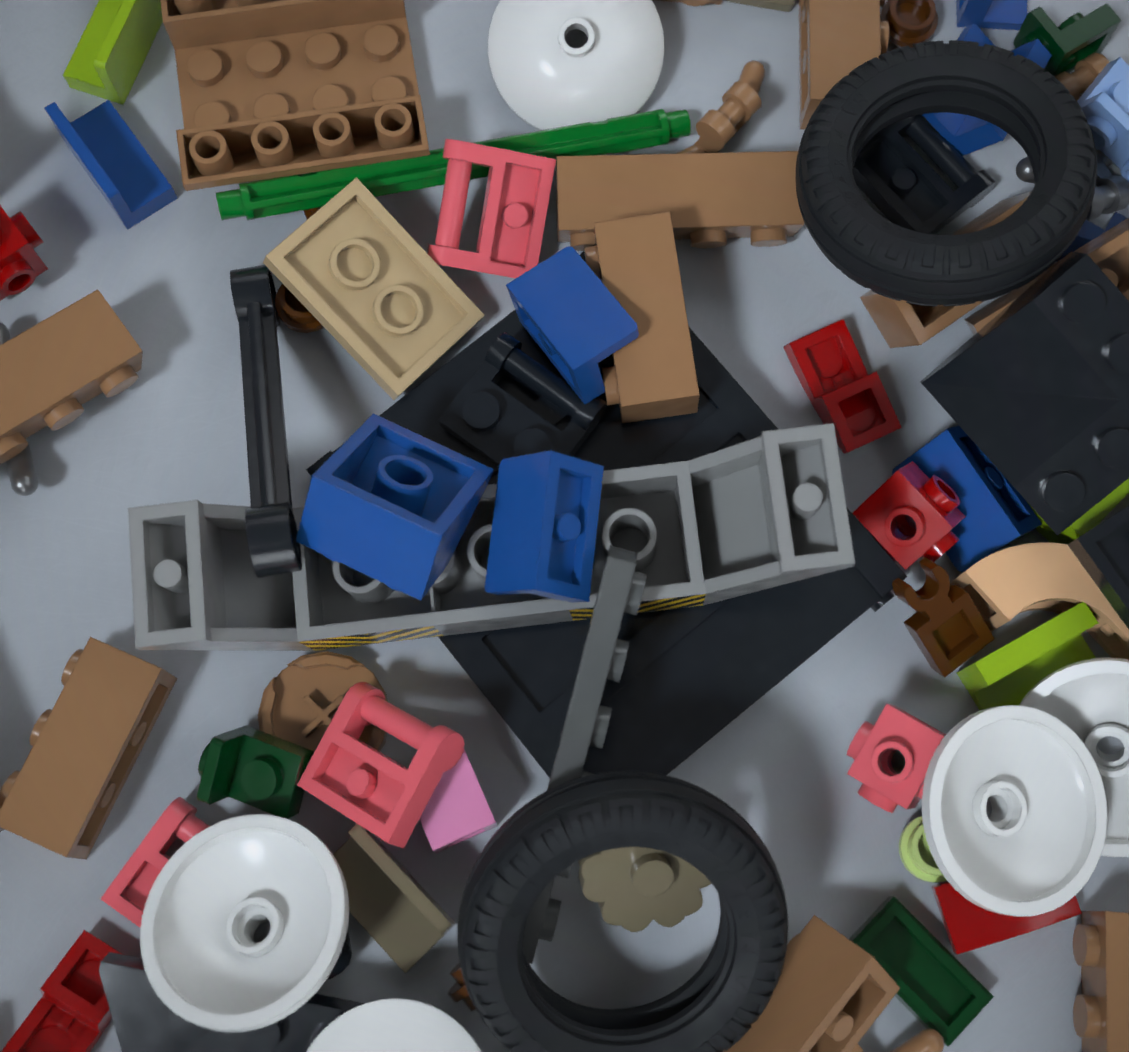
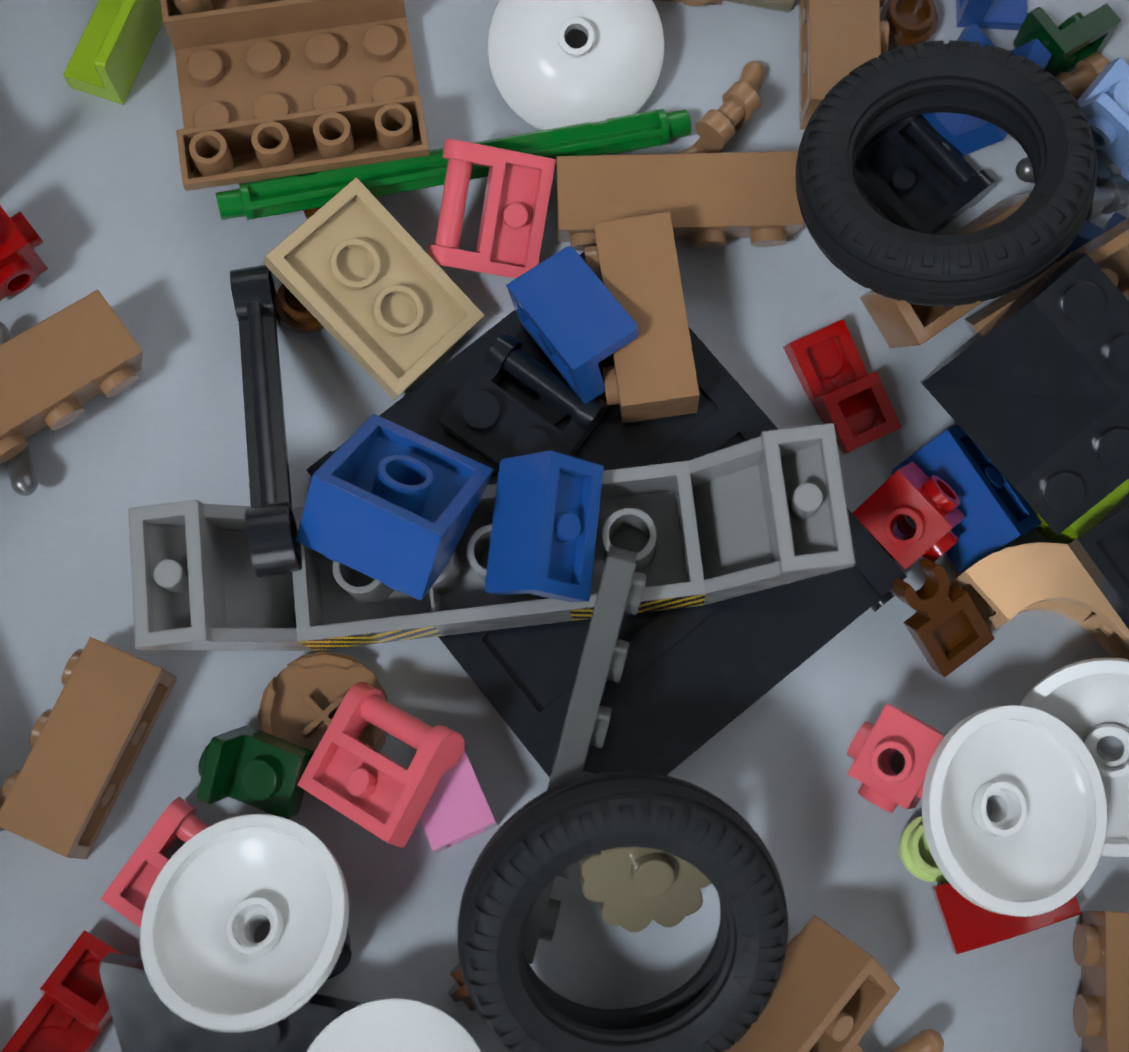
blue panel [44,100,178,230] -> none
dark tan panel [333,824,456,973] -> none
dark green tile [849,896,994,1047] -> none
lime panel [957,601,1098,711] -> none

